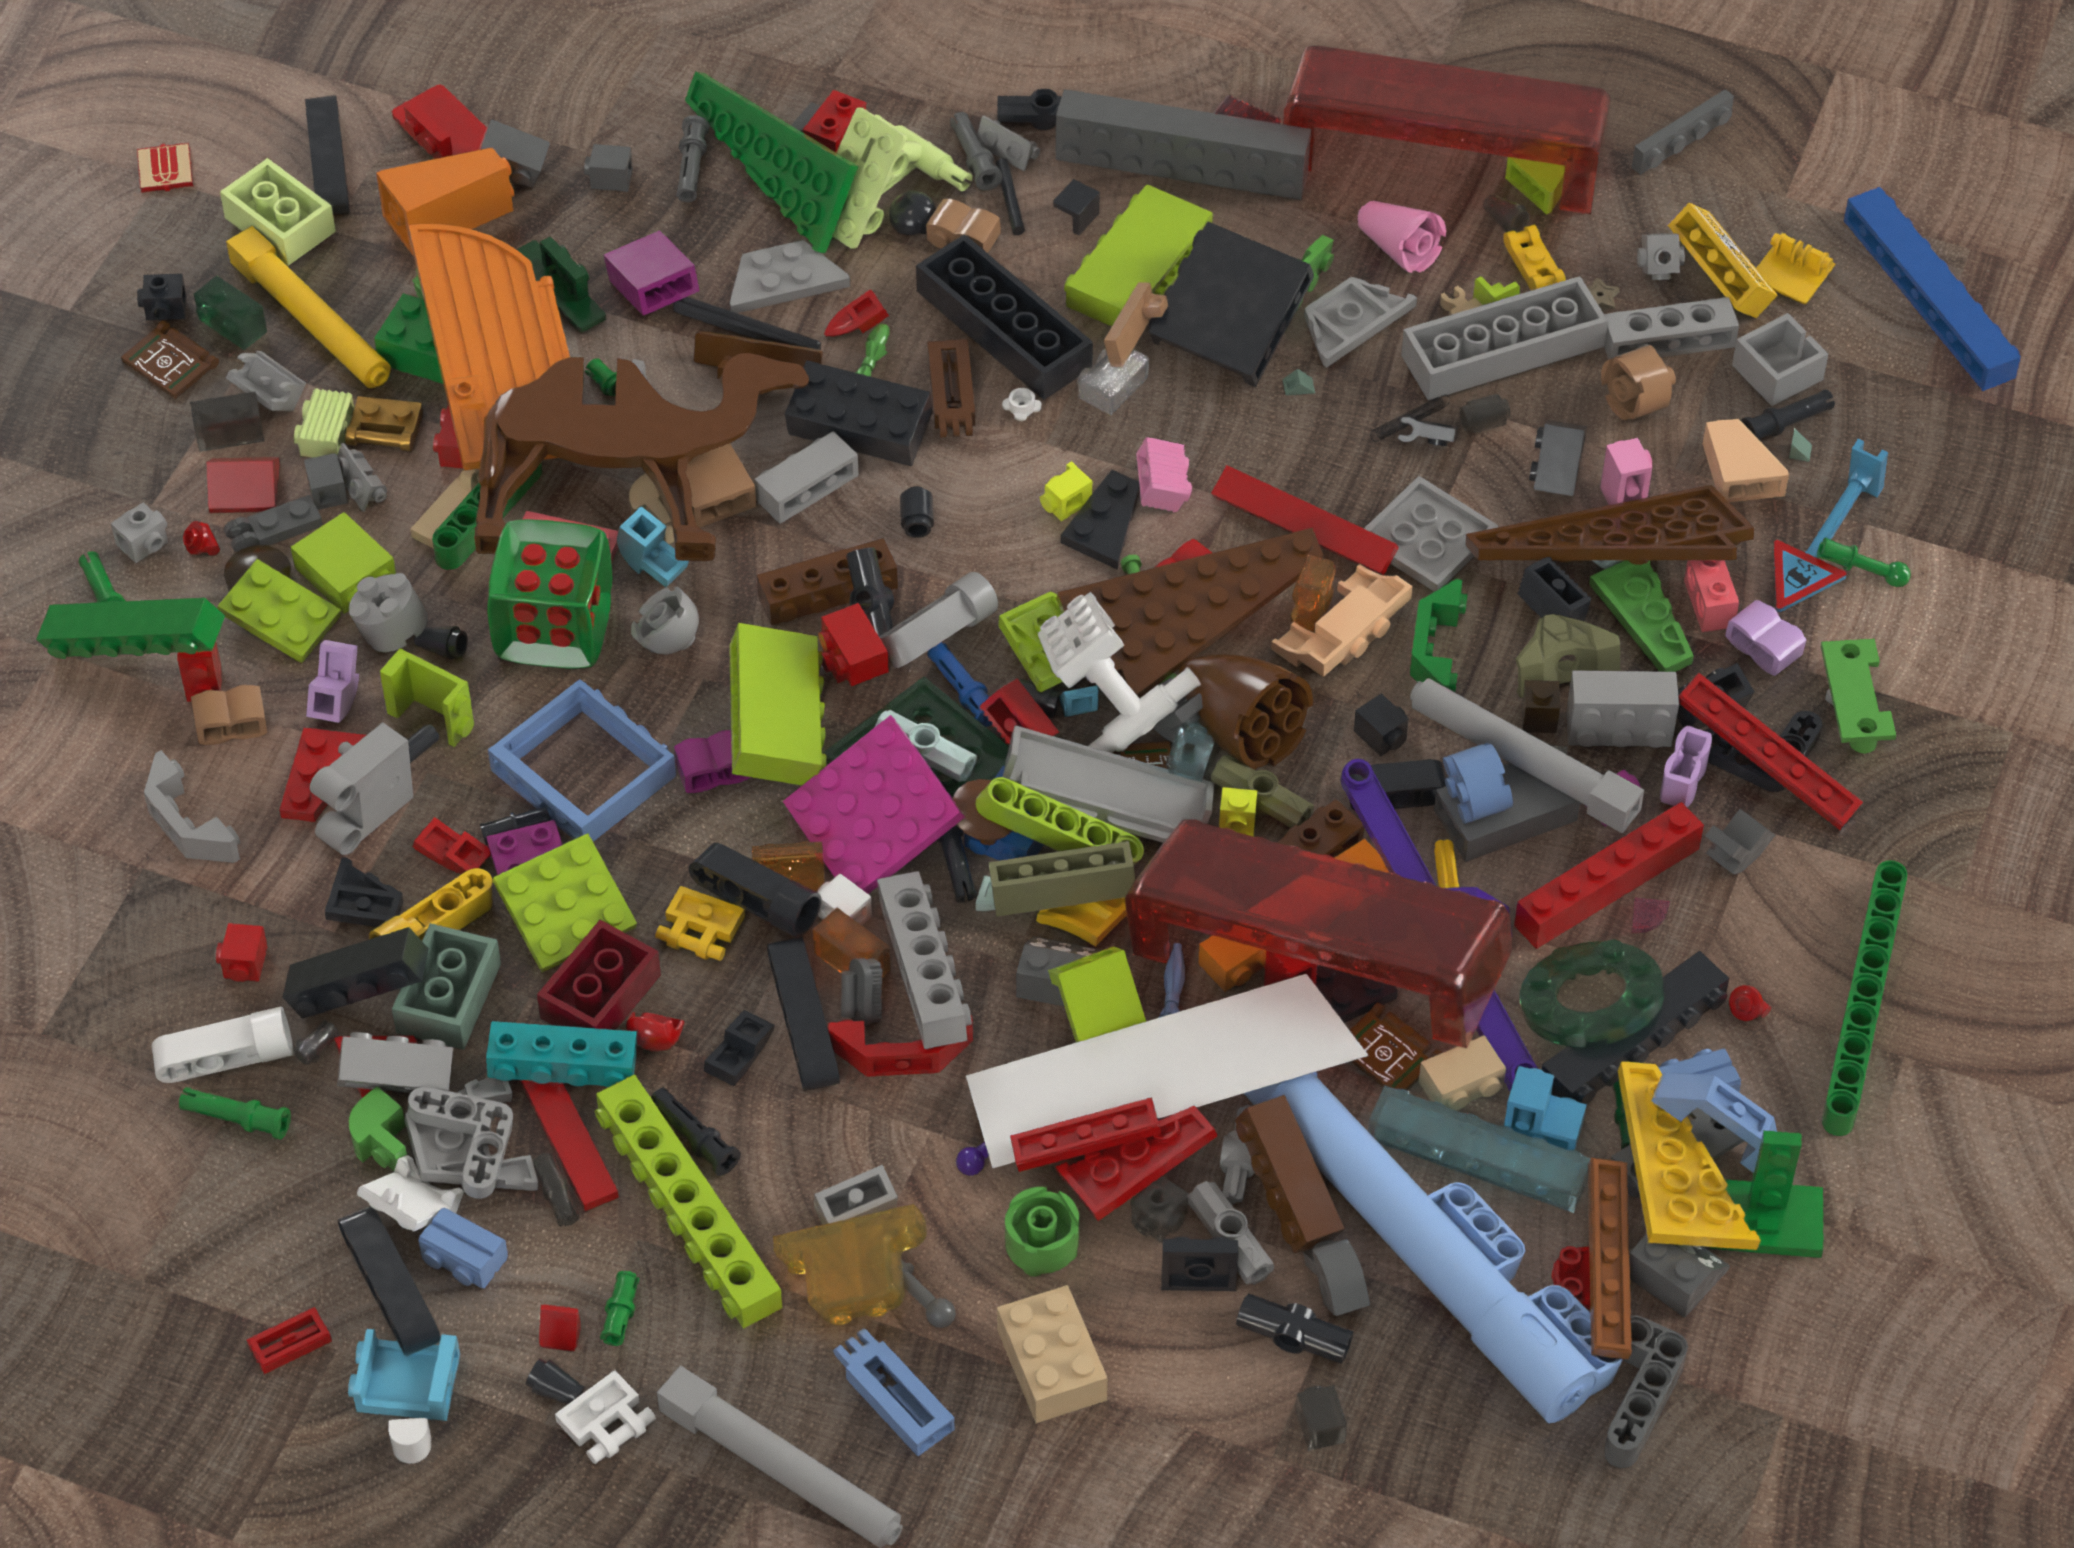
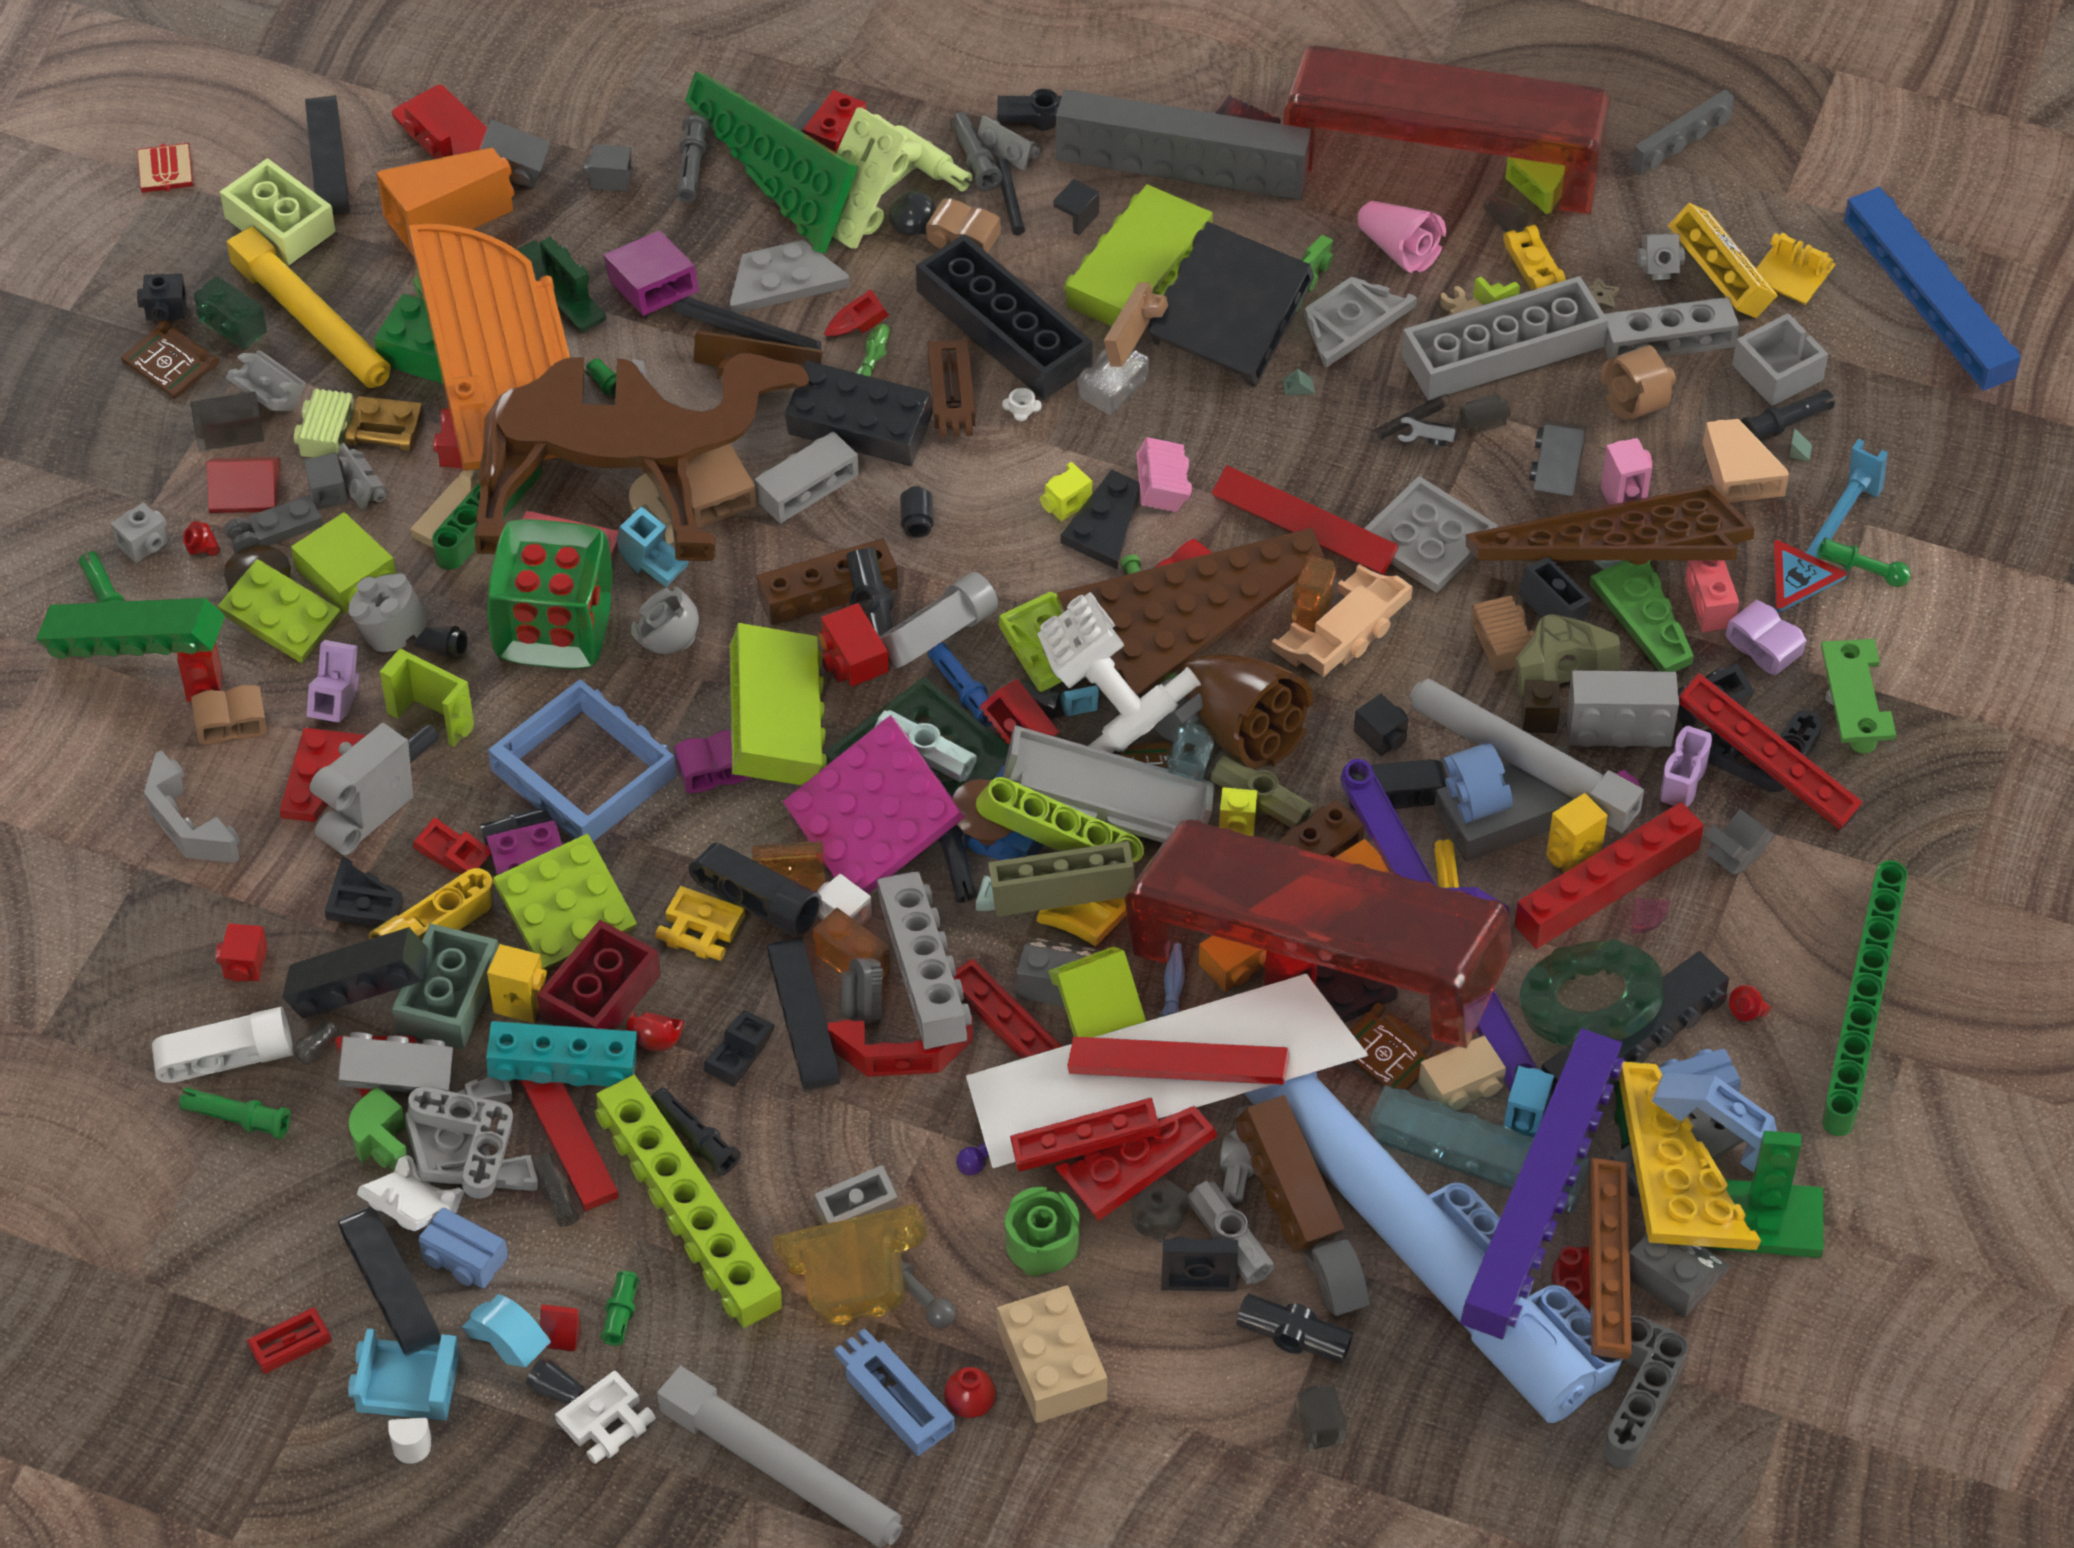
green slope [1410,579,1468,692] -> none
none -> medium azure brick [461,1294,551,1368]
none -> yellow brick [487,944,546,1023]
none -> red brick [944,1367,997,1418]
none -> red tile [953,958,1063,1059]
none -> red tile [1067,1036,1290,1085]
none -> dark purple brick [1460,1028,1625,1340]
none -> medium nougat brick [1471,595,1535,673]
none -> yellow brick [1546,793,1608,873]

